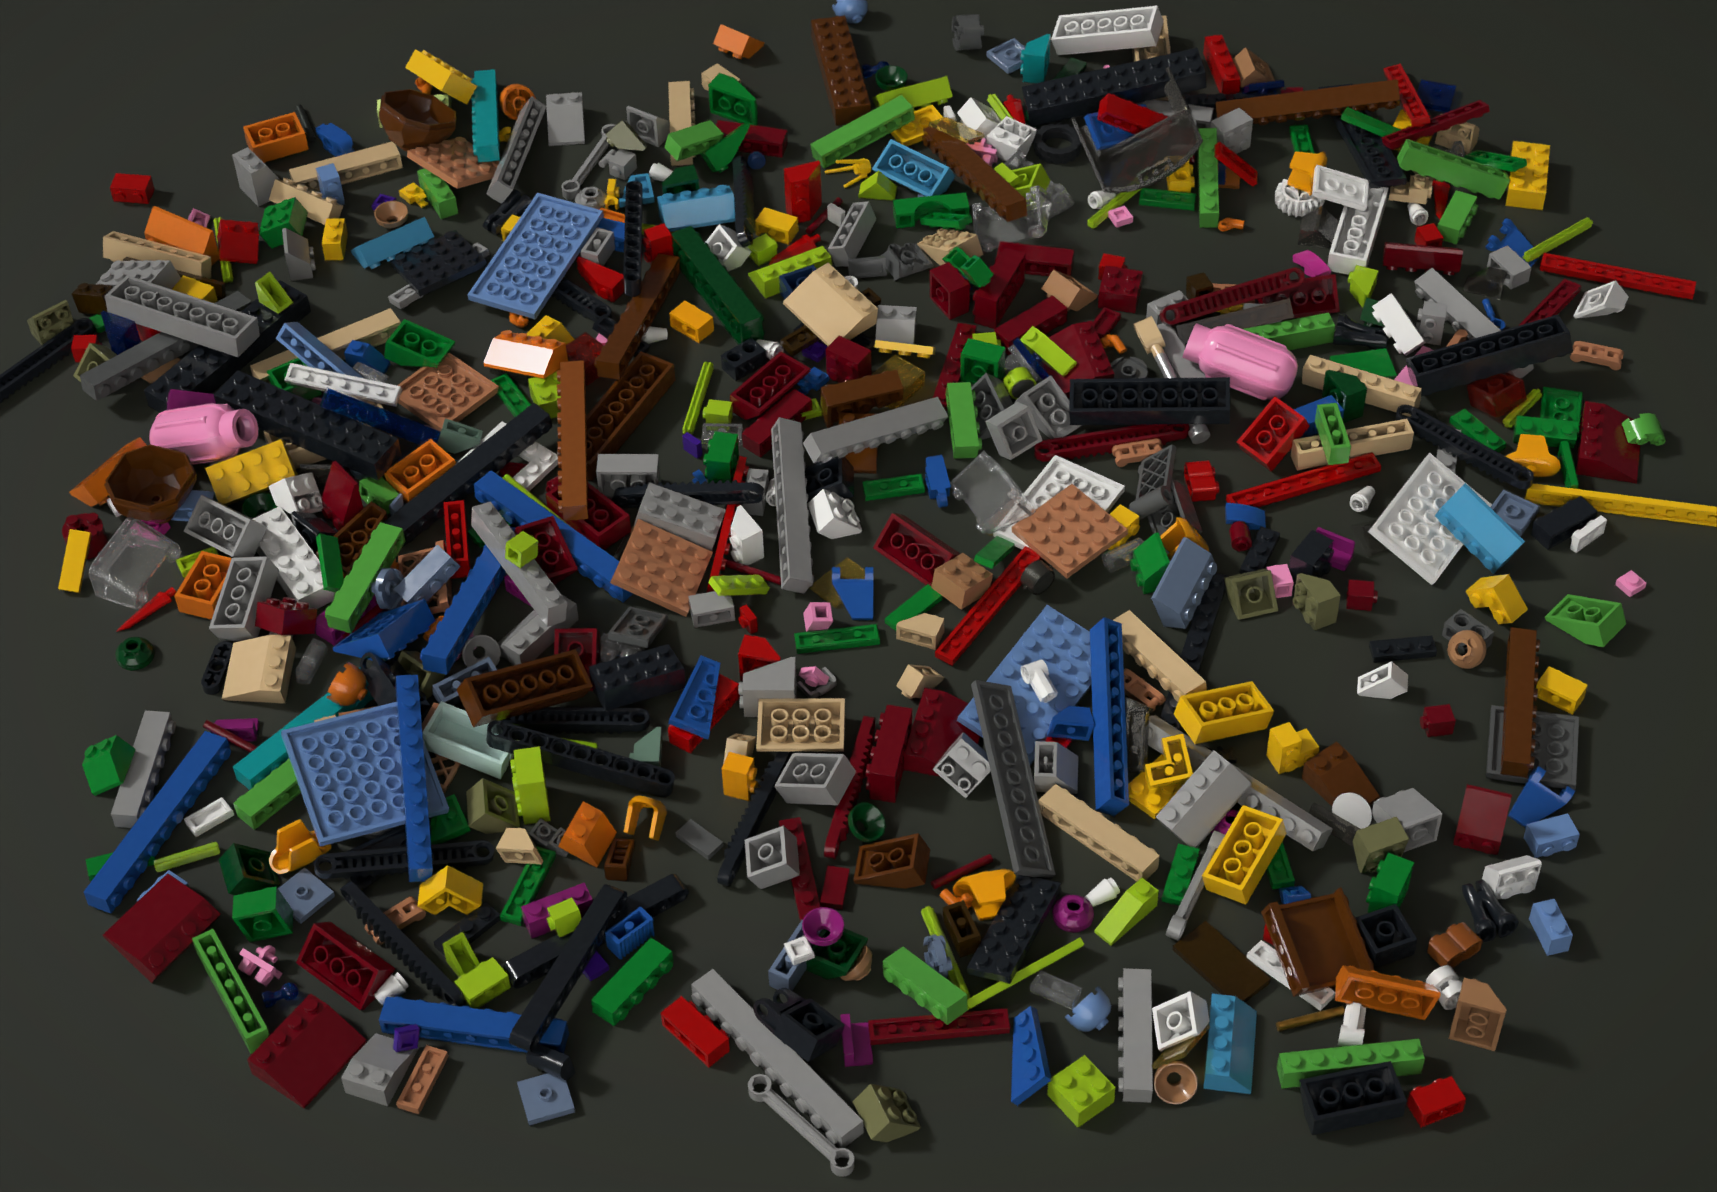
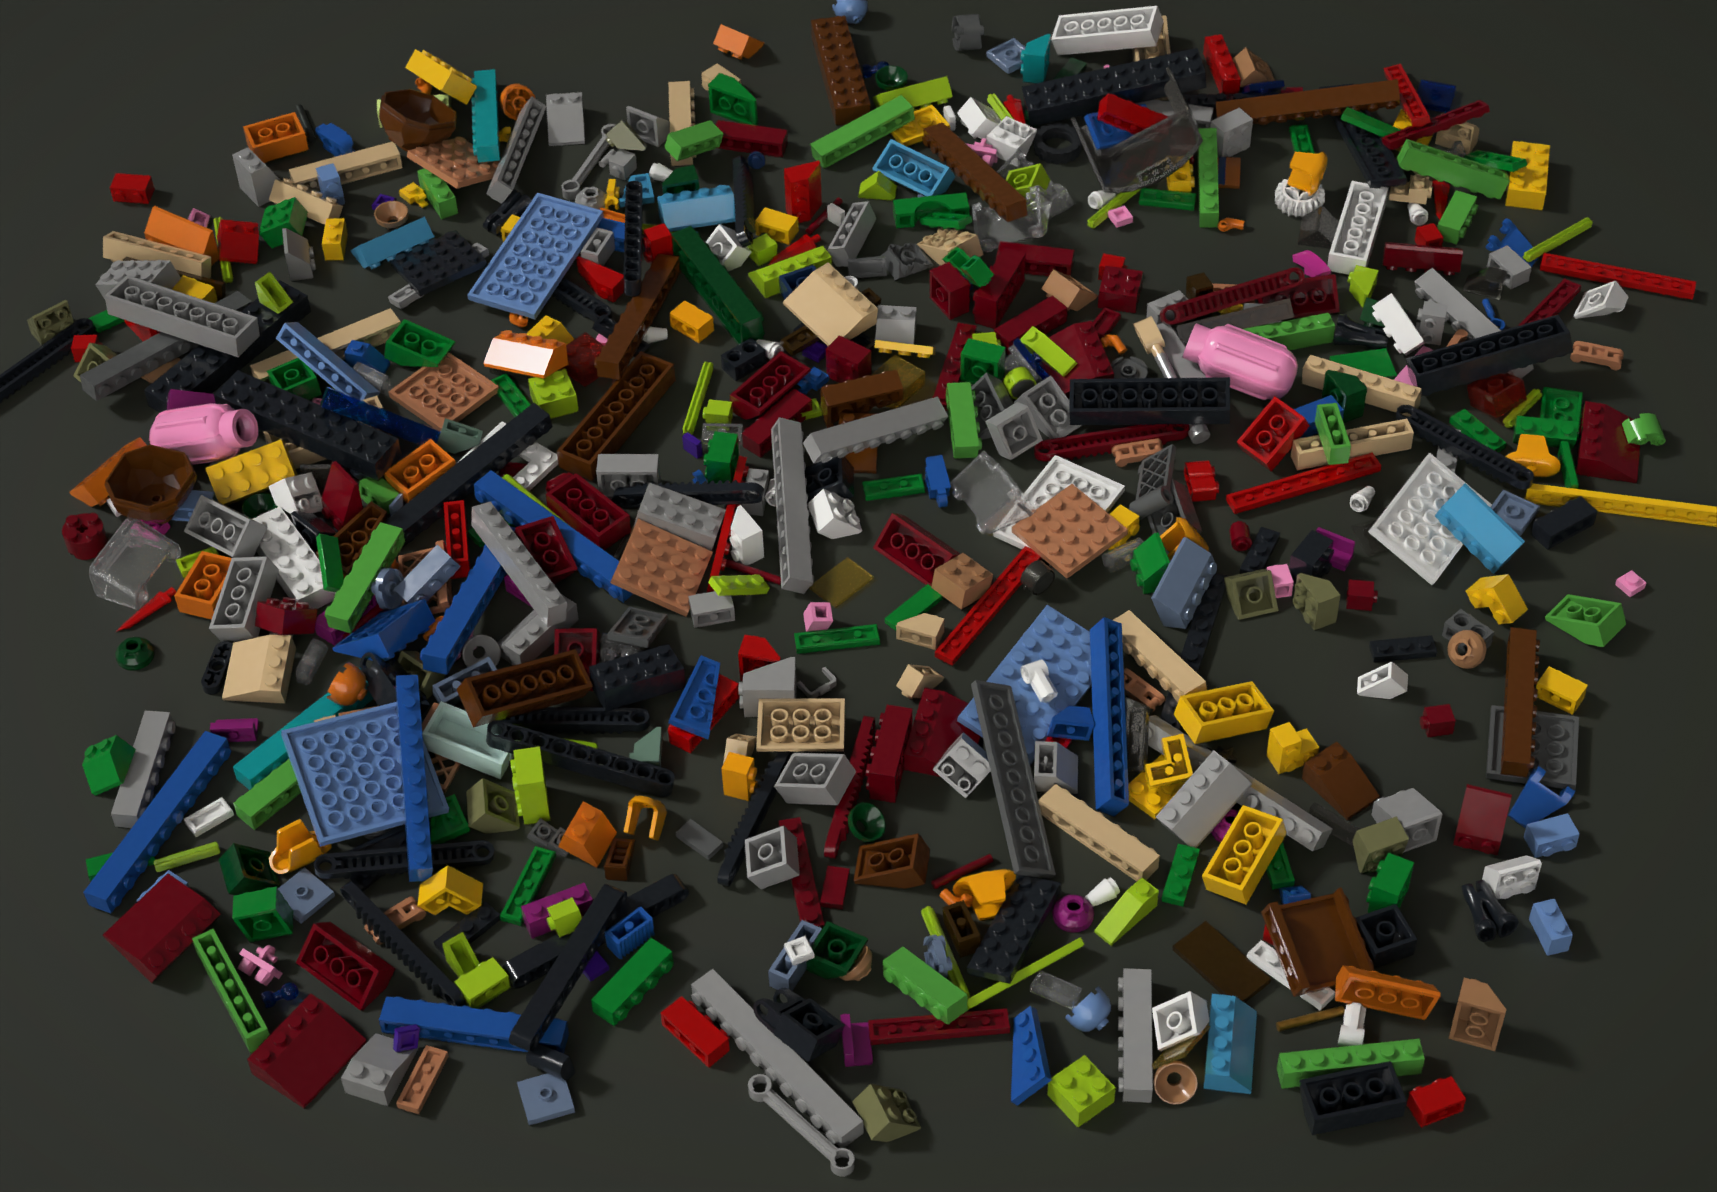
yellow tile [58,529,92,593] -> none
dark brown brick [72,283,113,315] -> none
clear blue slope [101,311,141,355] -> none
dark red bar [203,720,257,753] -> none
white tile [284,363,402,407] -> none
white cone [374,972,409,1005] -> none
tan slope [496,828,543,865] -> none
lime brick [505,531,538,568] -> none
dark orange brick [557,360,588,521] -> none
green slope [701,123,750,173] -> none
red plate [738,604,758,634] -> none
bright pink plate [799,666,830,687] -> none
magenta piece [802,907,844,946] -> none
yellow plant [825,158,871,188] -> none
blue flag [832,567,874,620] -> none
clear yellow piece [929,117,985,143] -> none
green tile [974,536,1015,569] -> none
lime tile [994,163,1021,187] -> none
light grey piece [1166,830,1225,941] -> none
red tile [1215,141,1257,187] -> none
blue slope [1225,503,1266,530] -> none
white tile [1312,165,1369,211] -> none
white sticker [1332,793,1372,833] -> none
white wheel [1426,965,1462,1010] -> none
dark orange brick [1427,922,1482,969] -> none
white plate [1570,515,1607,553] -> none

